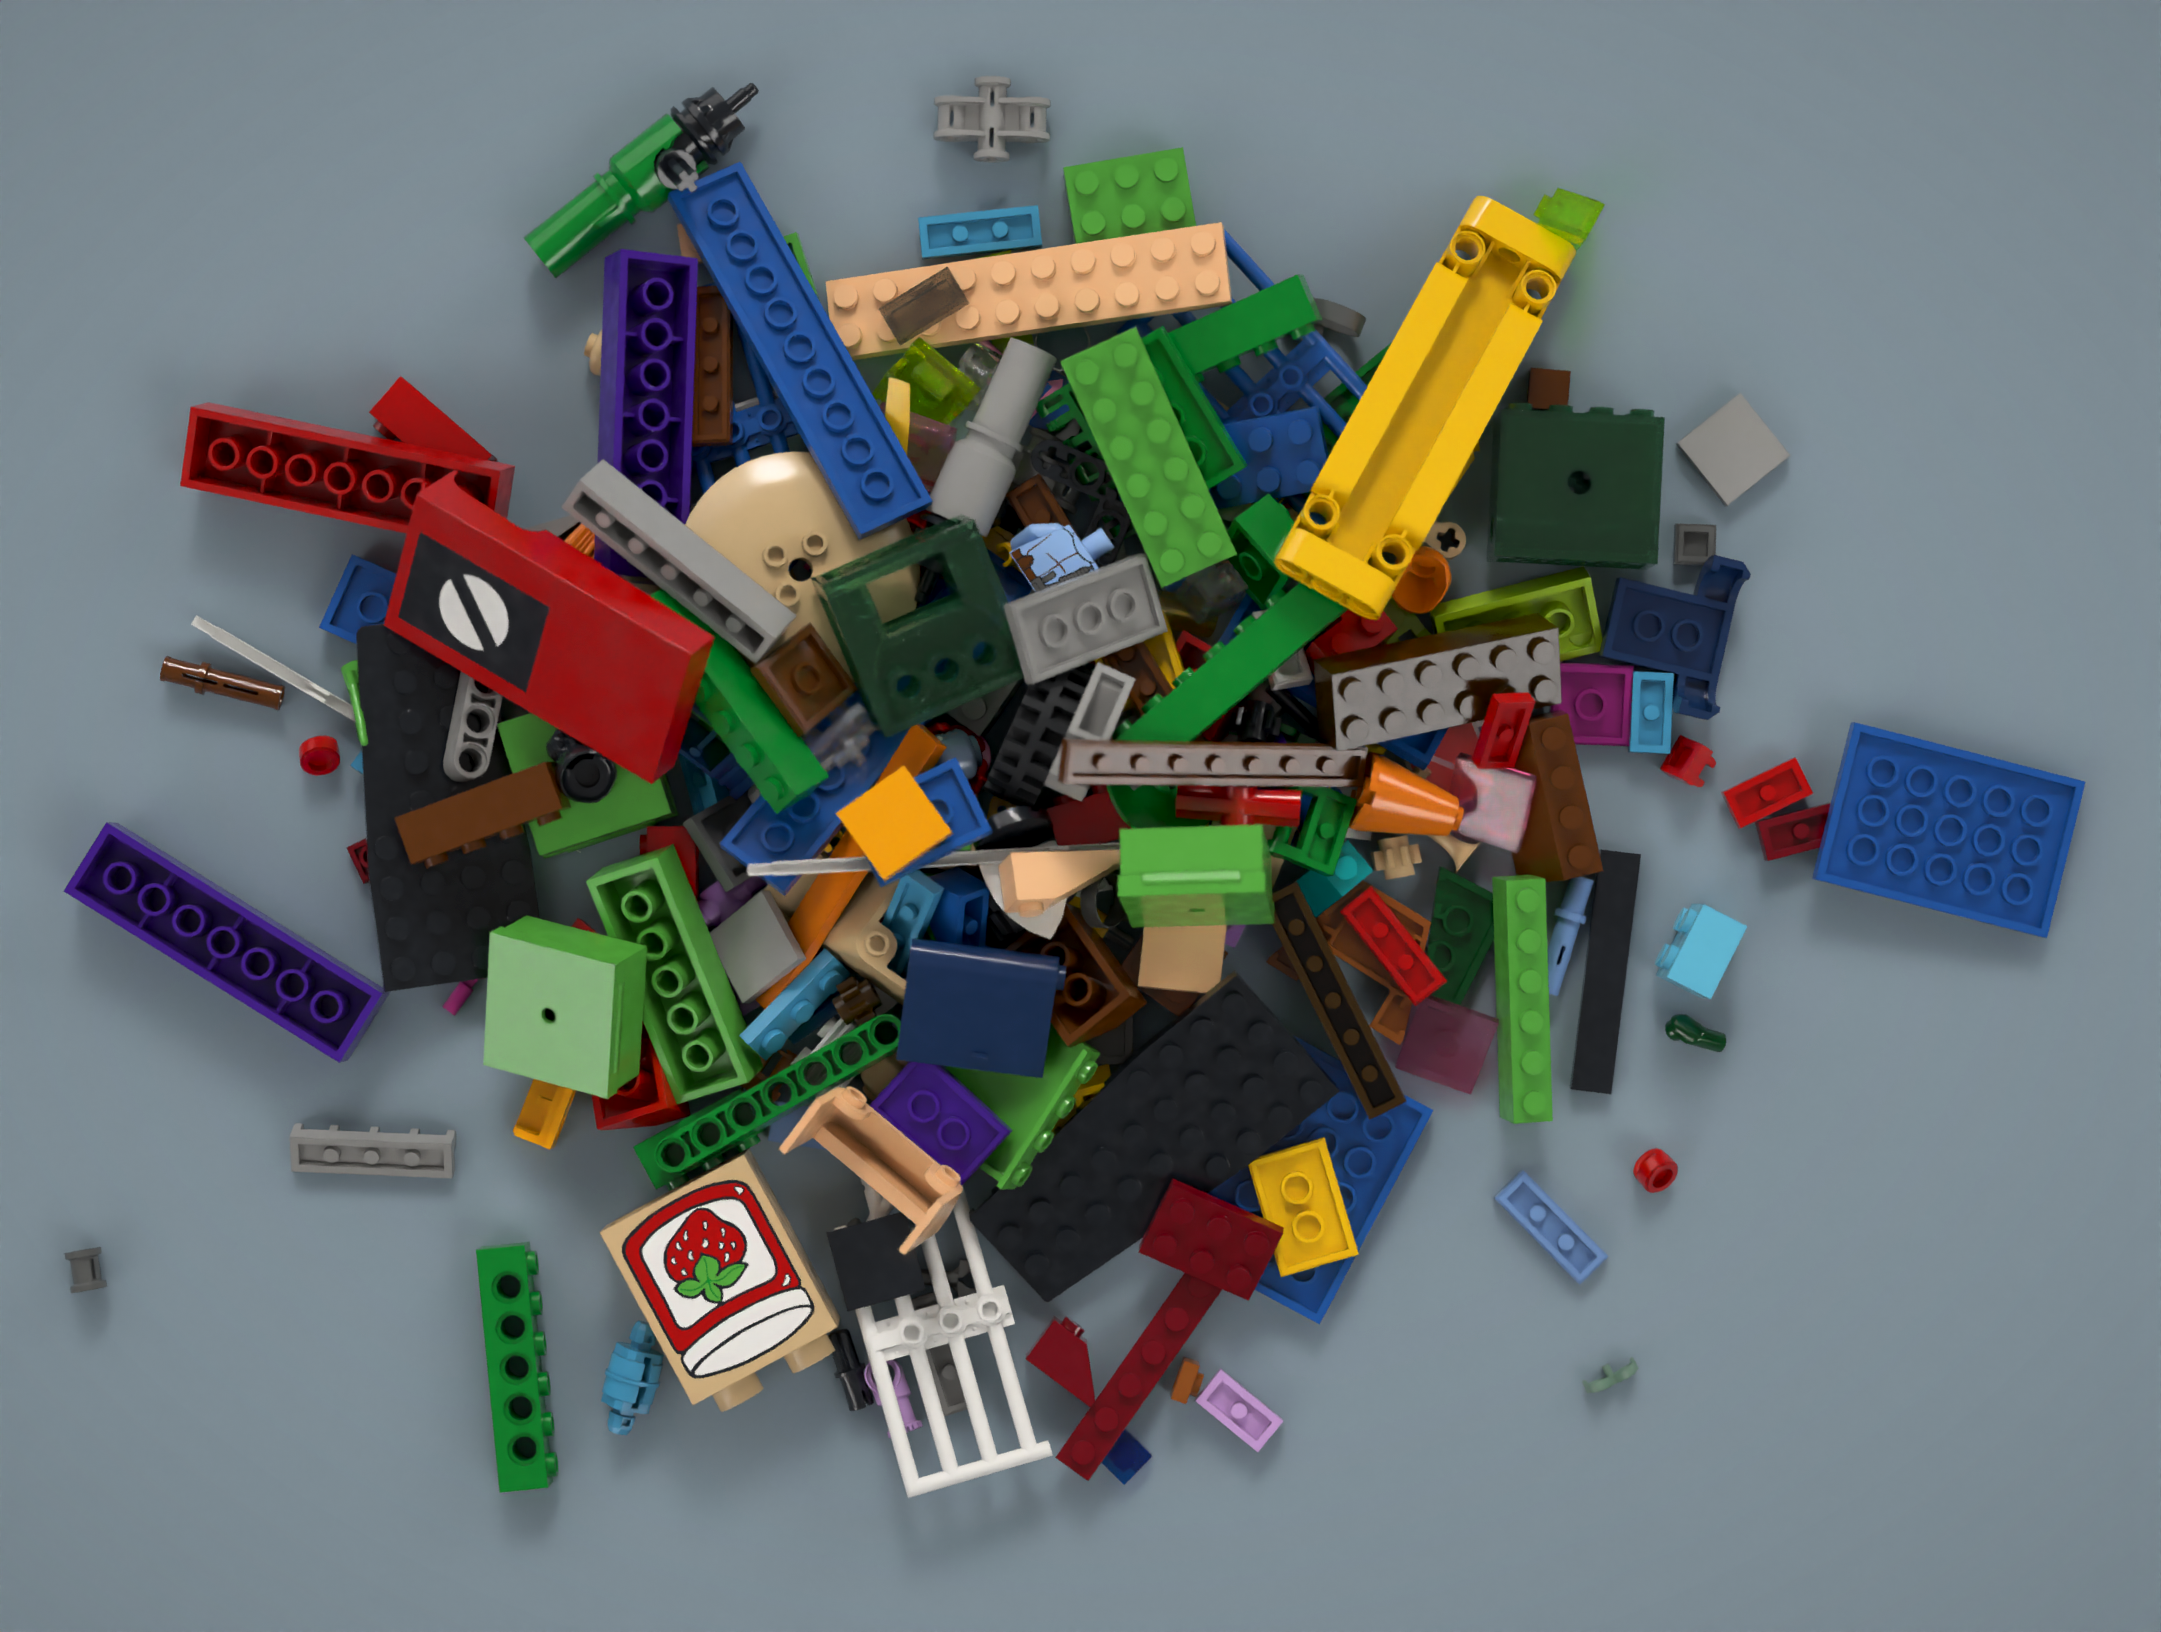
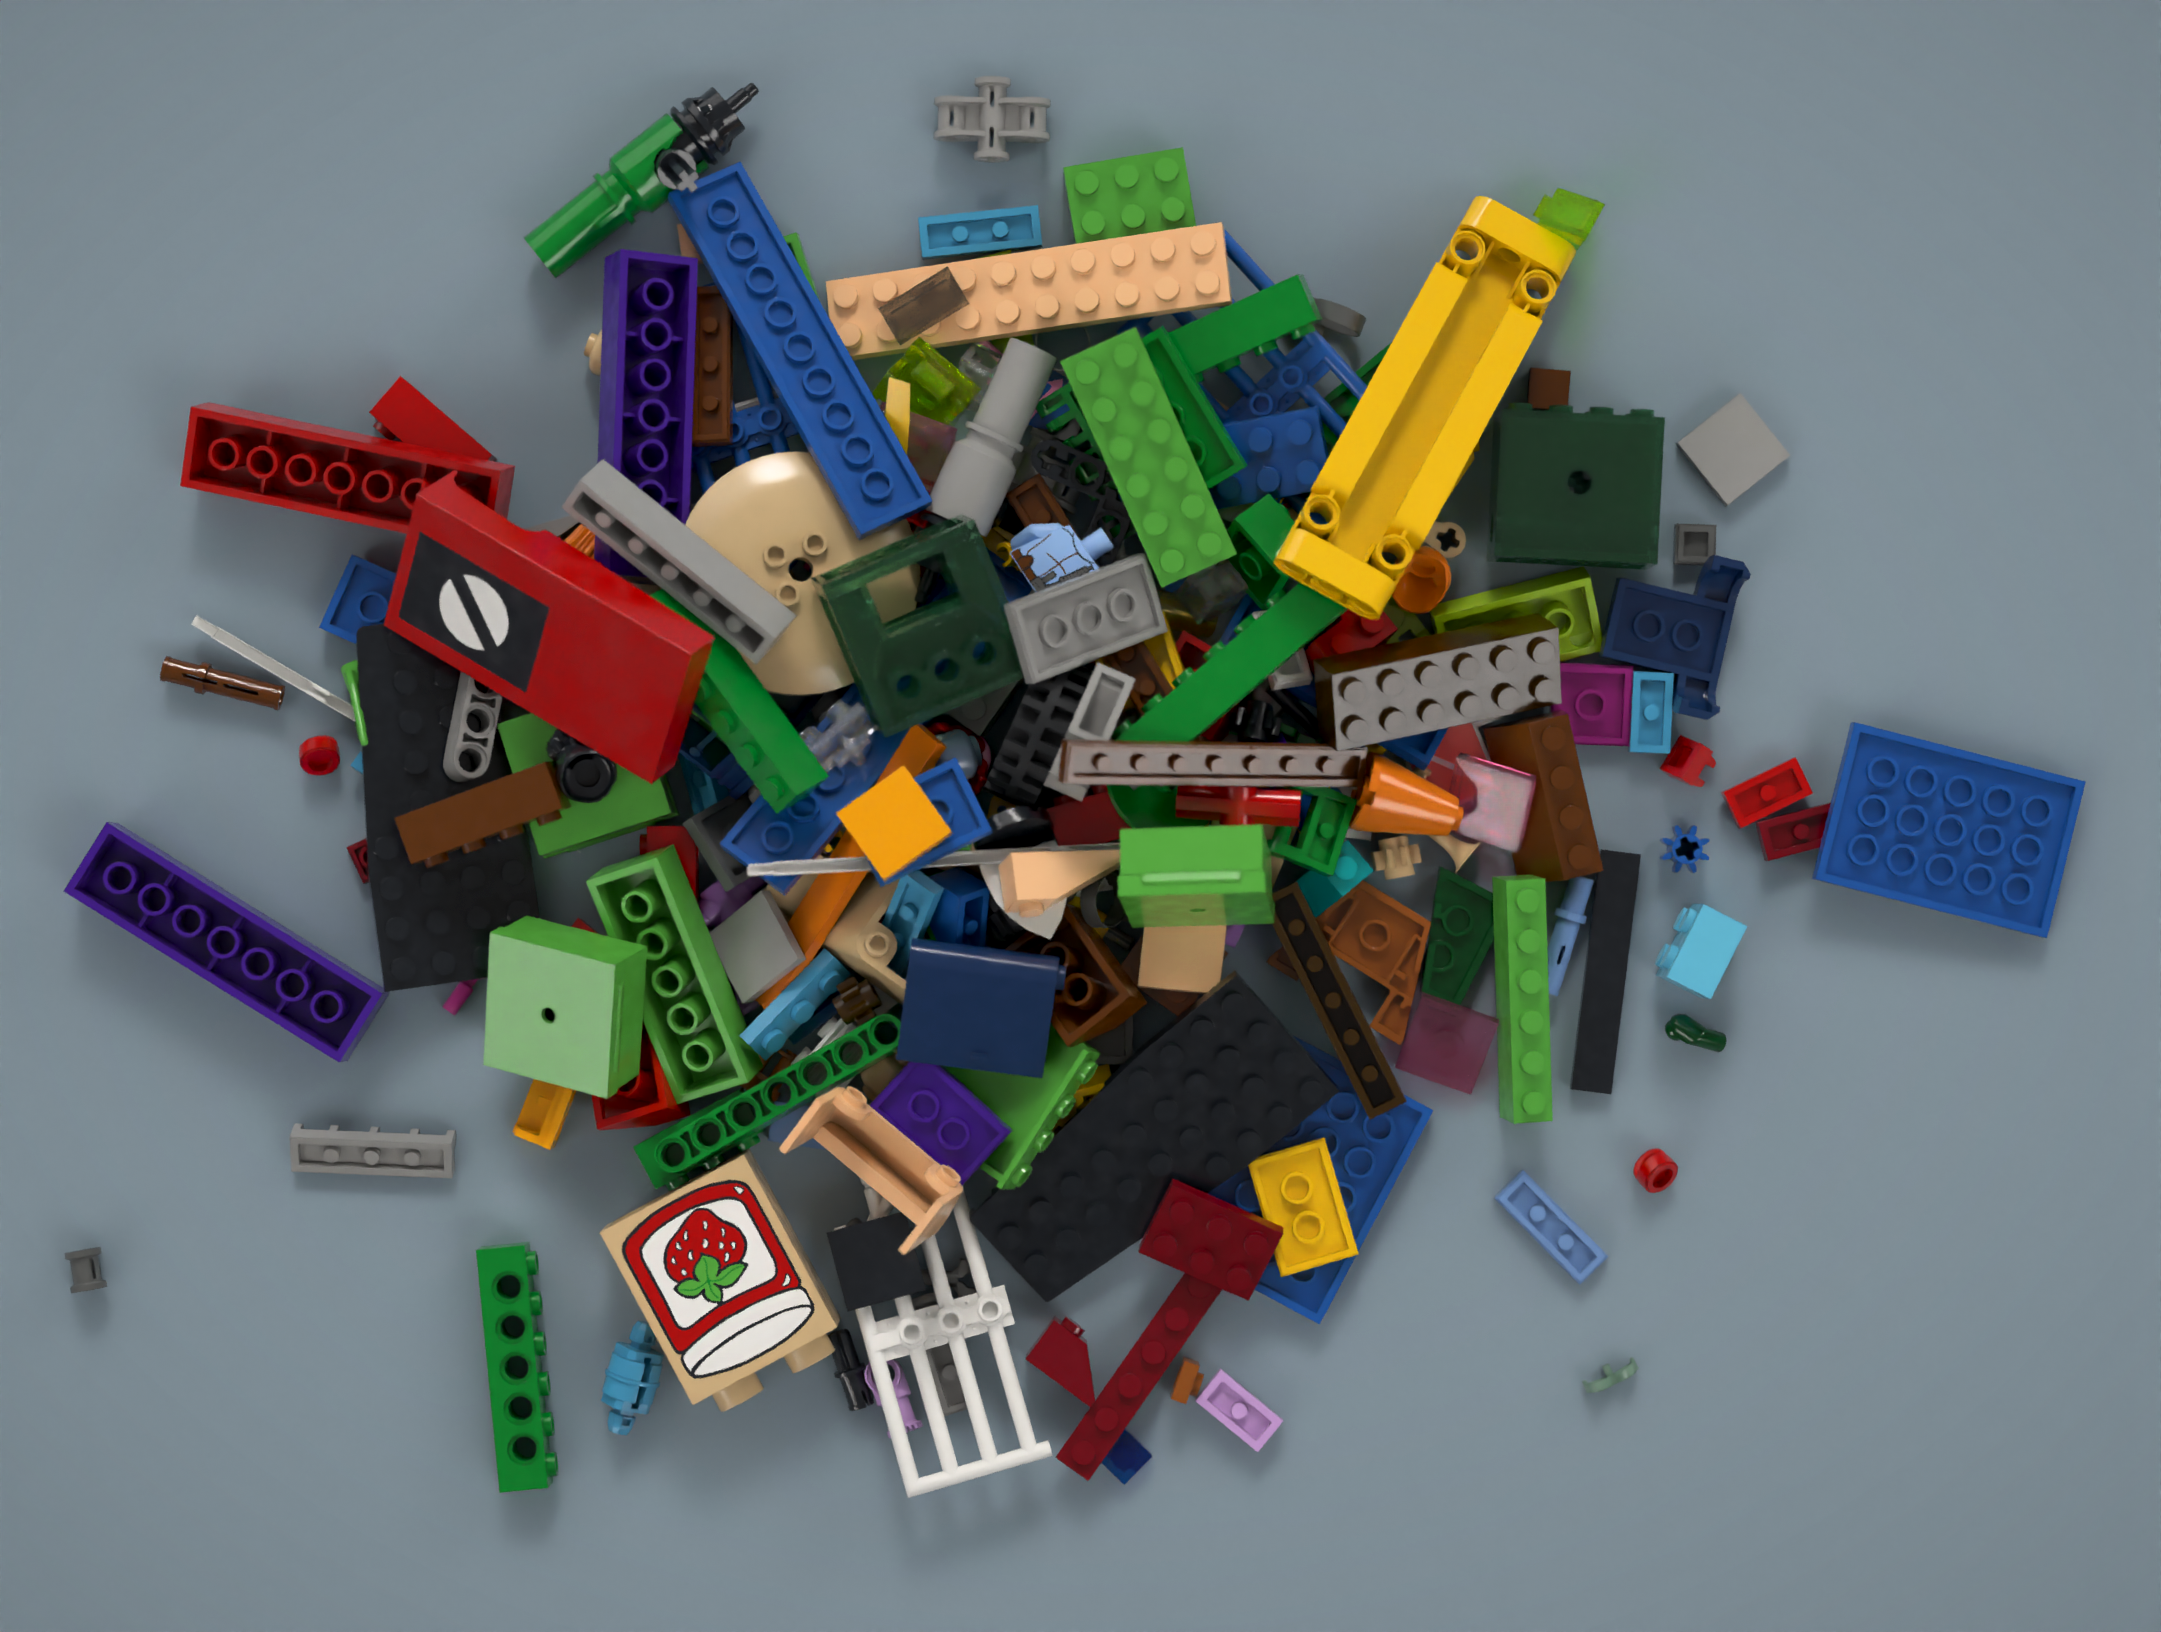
reddish brown tile [750,623,858,737] -> none
red tile [1340,886,1448,1006] -> none
red plate [1472,692,1535,769] -> none
none -> blue gear [1660,825,1710,873]

